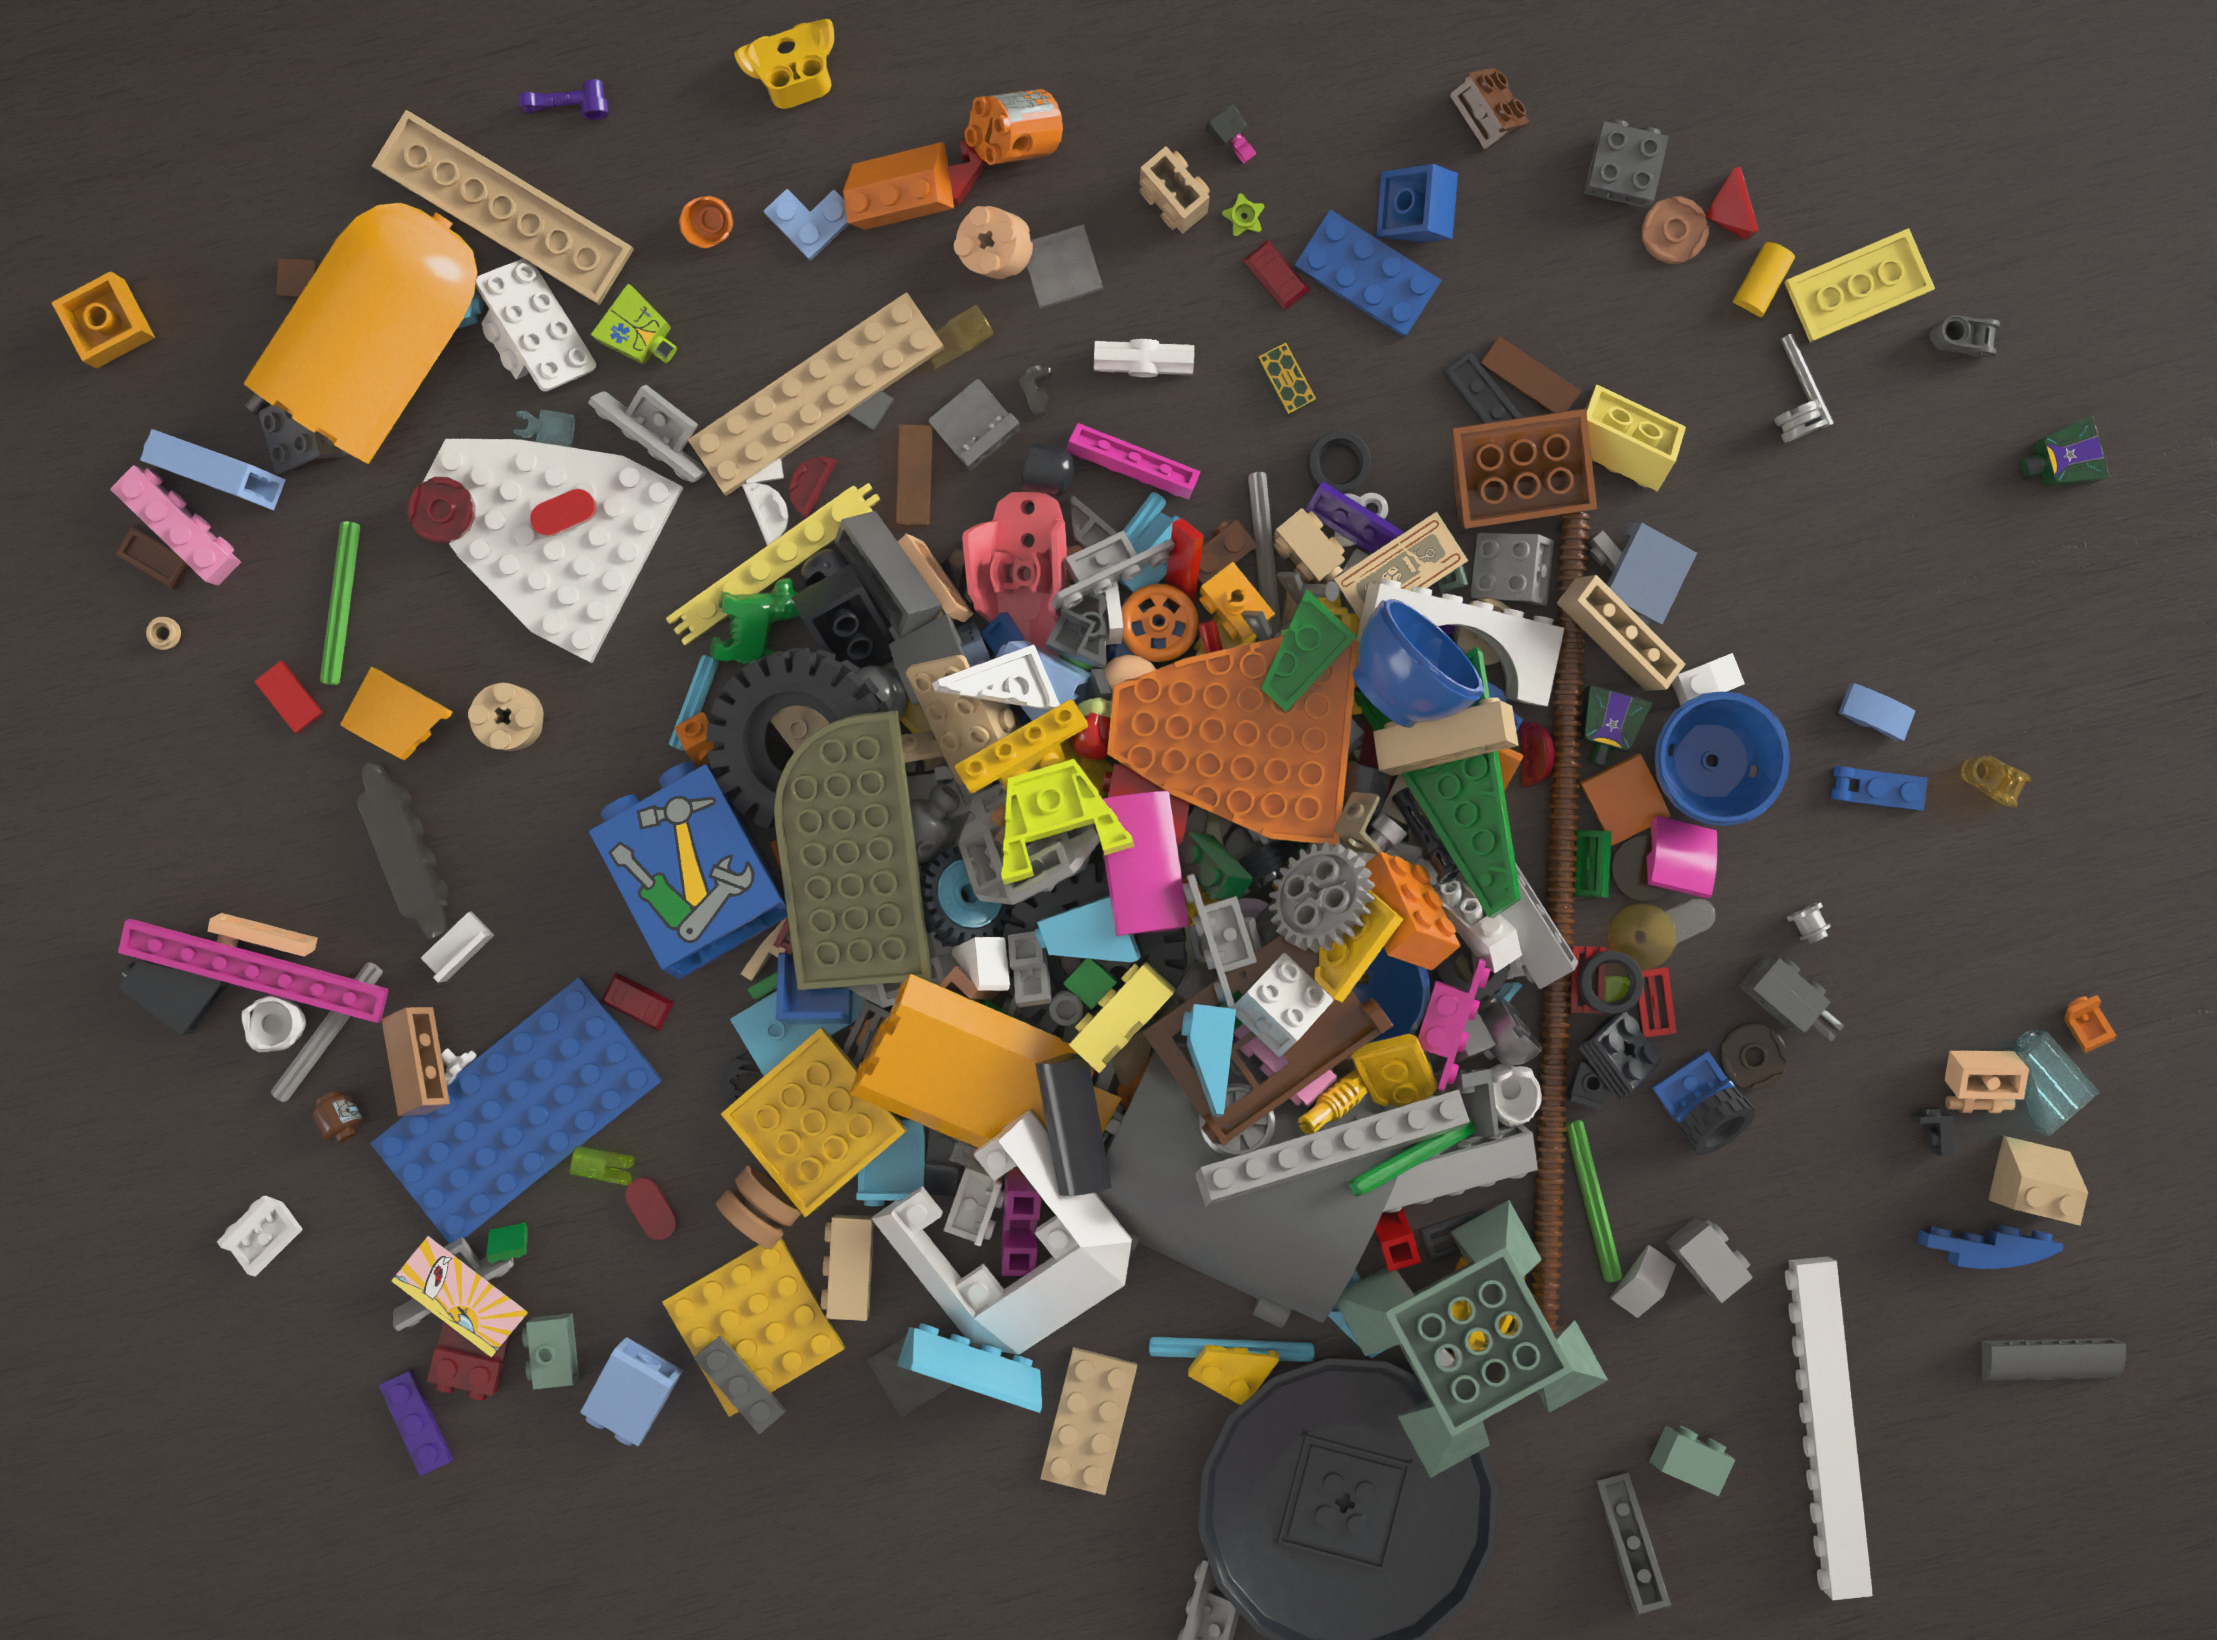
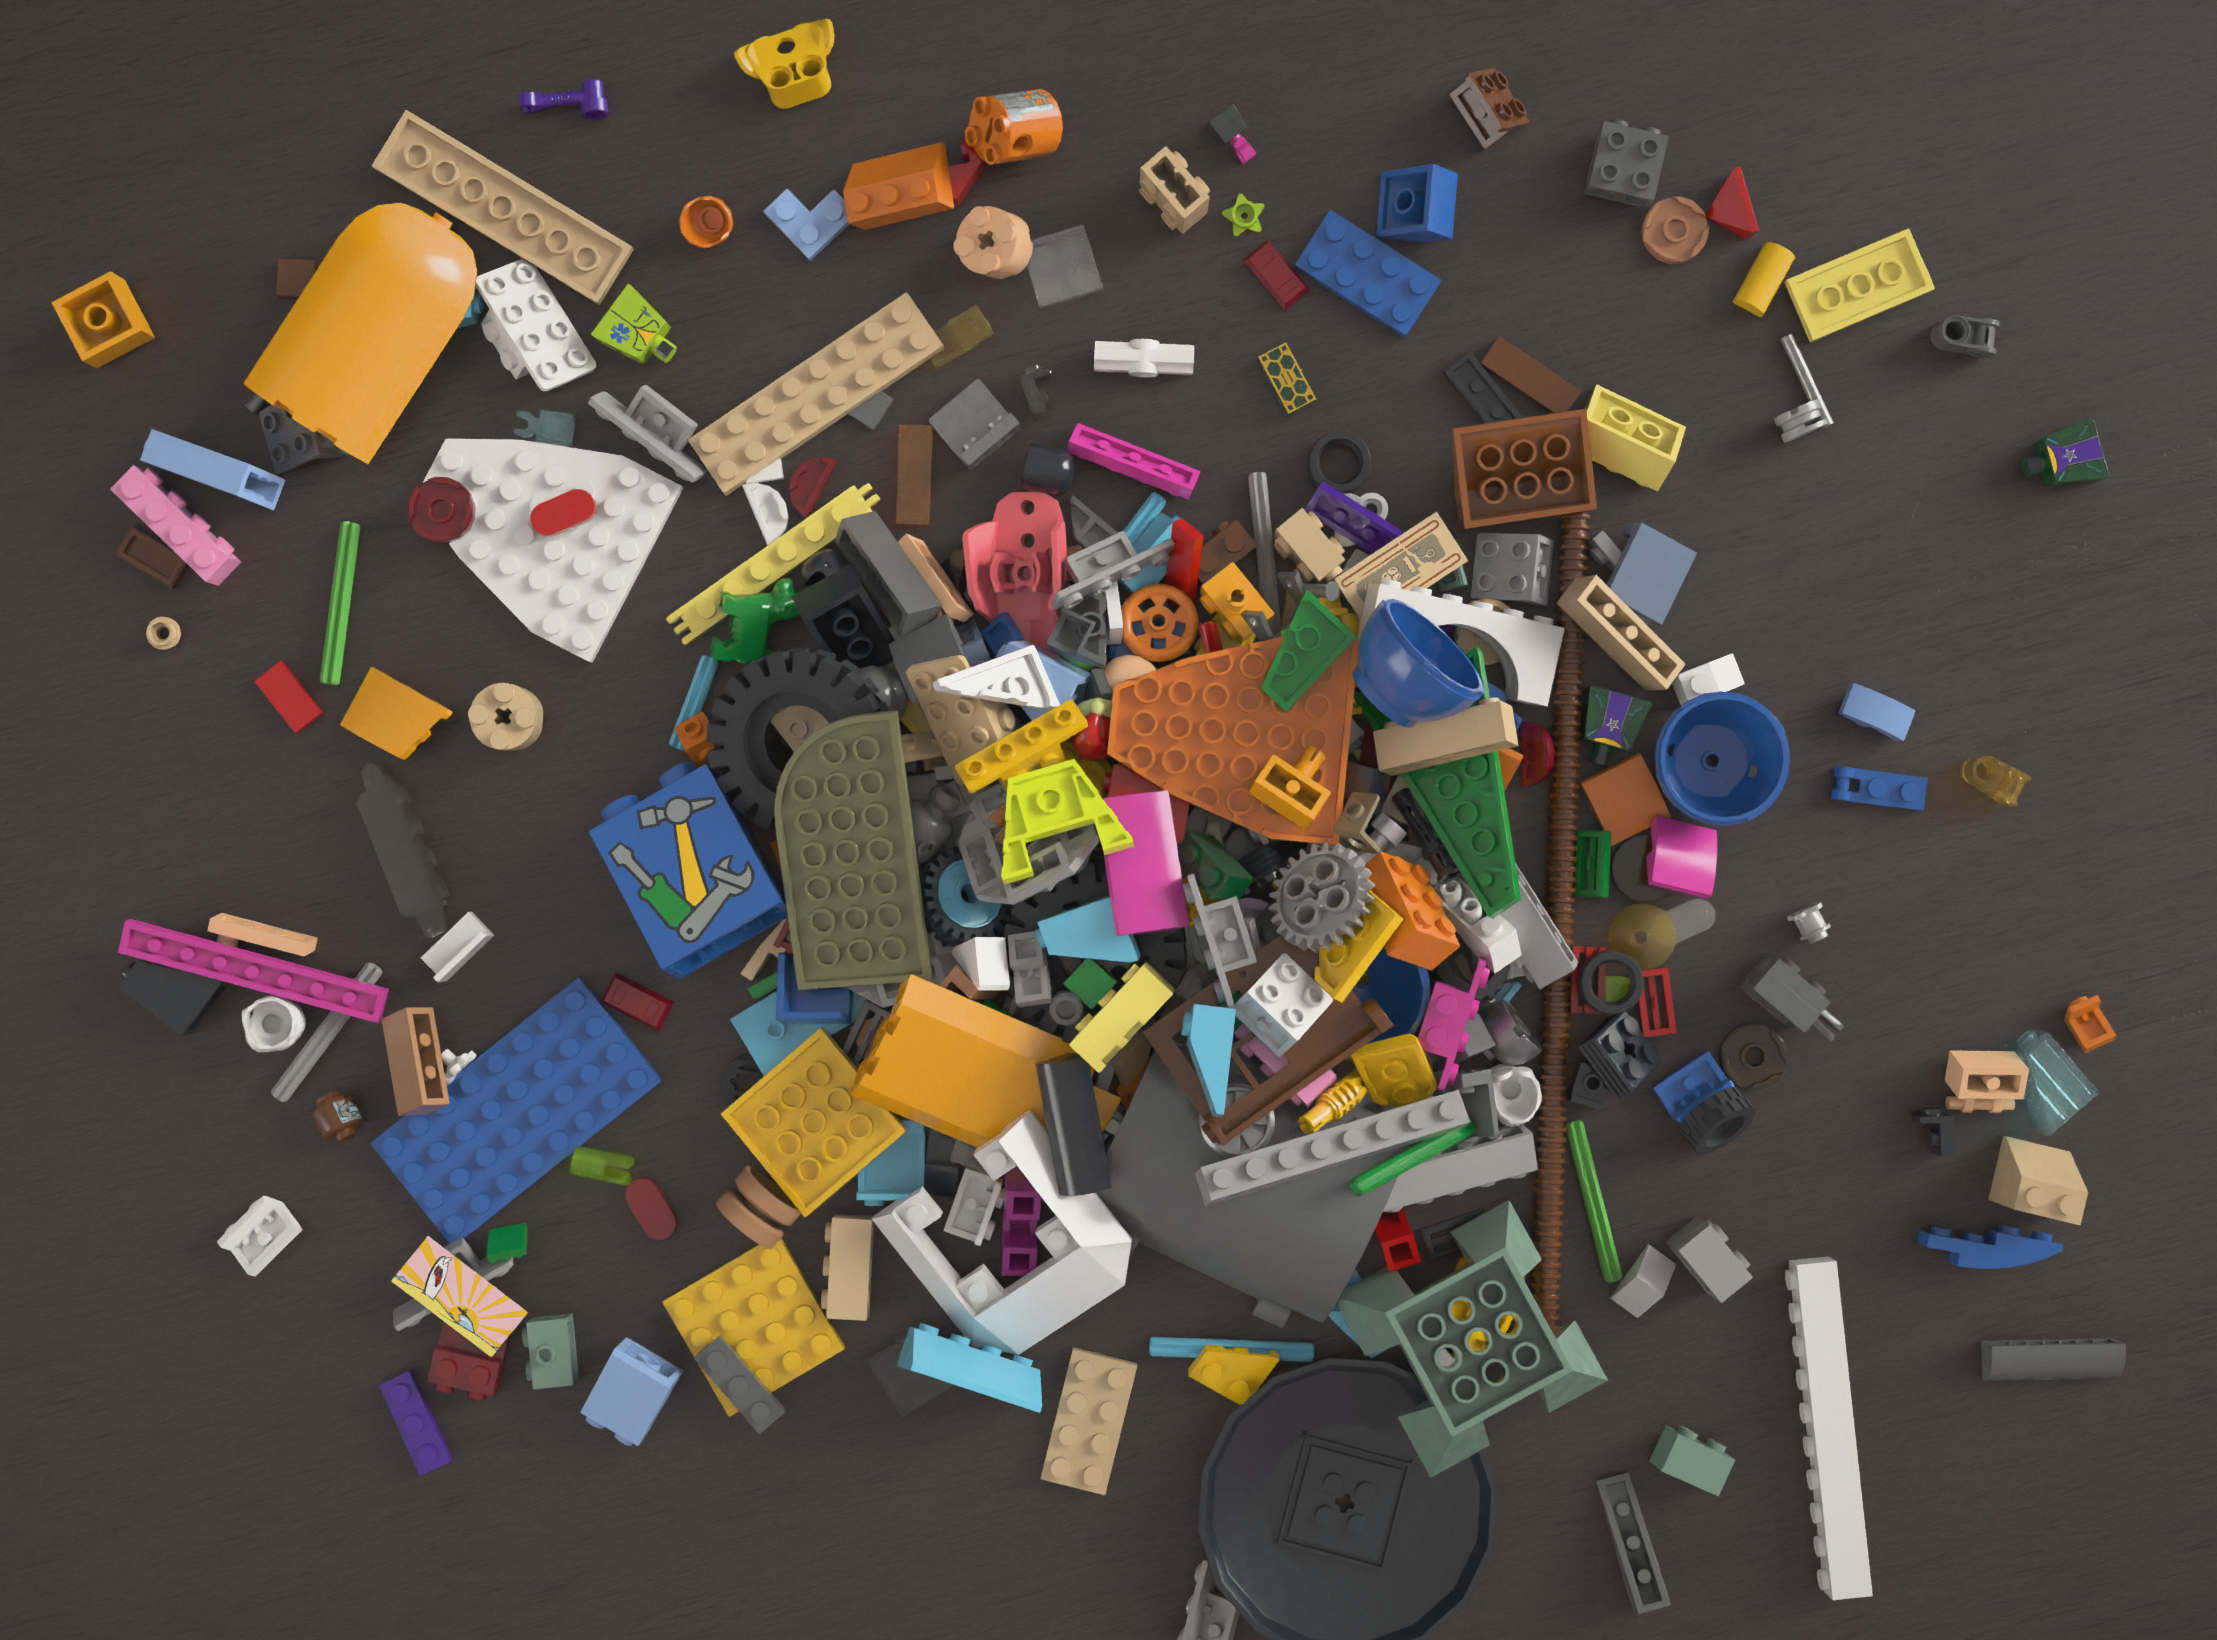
none -> light orange brick [1248,746,1331,830]

